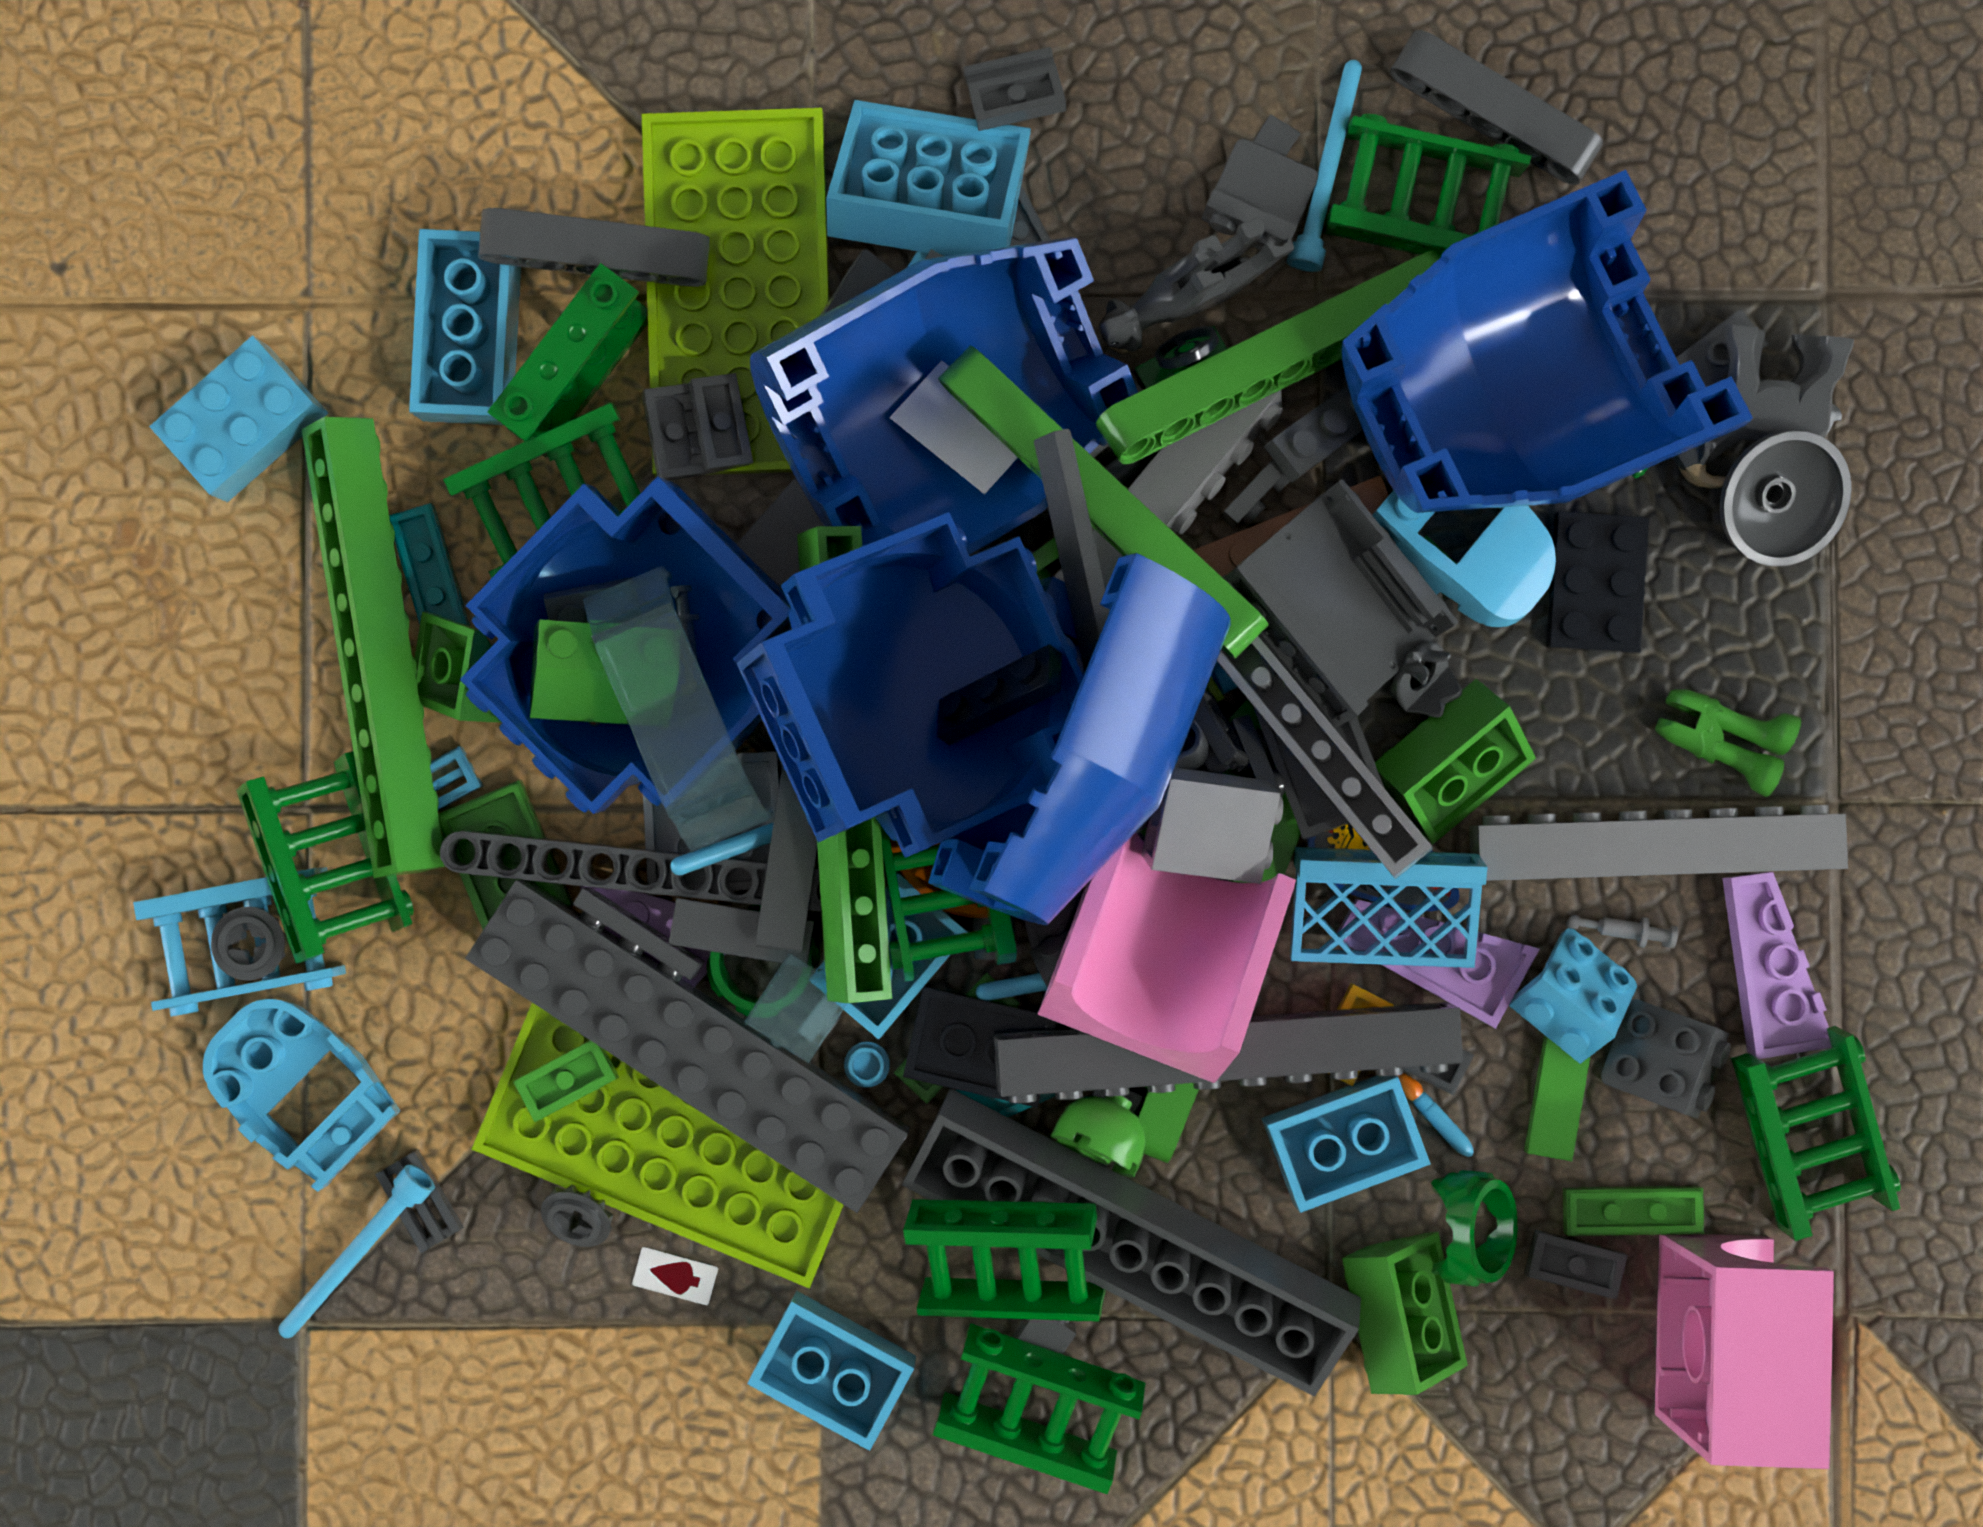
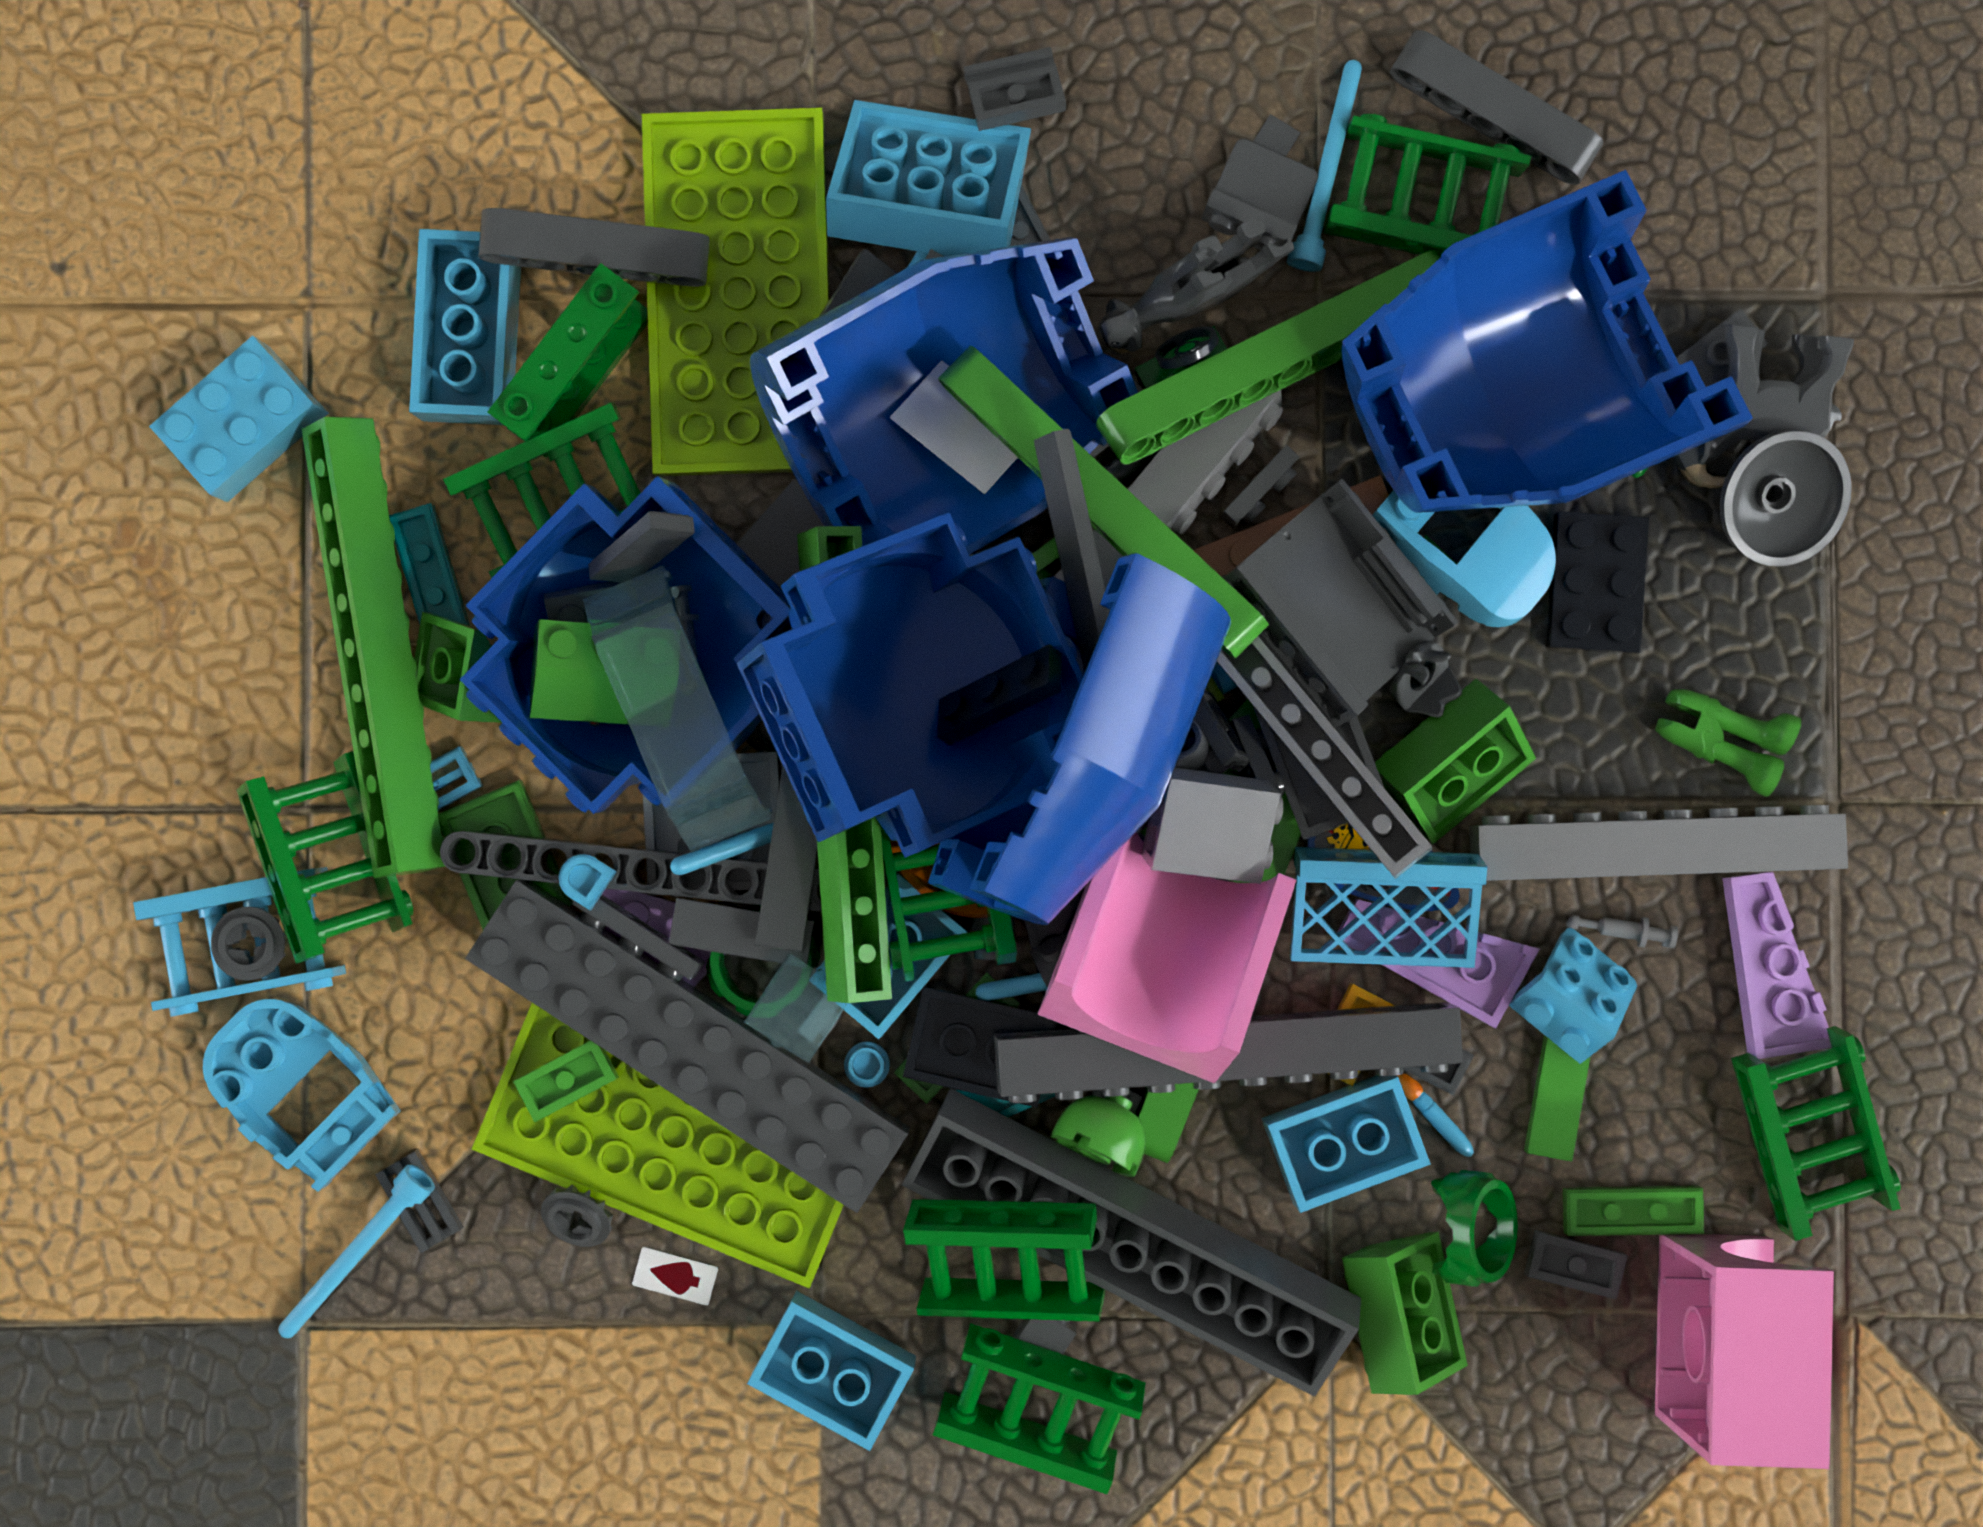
dark grey slope [641,373,753,481] -> none
dark grey plate [1264,385,1363,483] -> none
dark grey bracket [1601,999,1731,1119] -> none
none -> medium azure tile [559,854,616,911]
none -> dark grey tile [588,511,695,584]

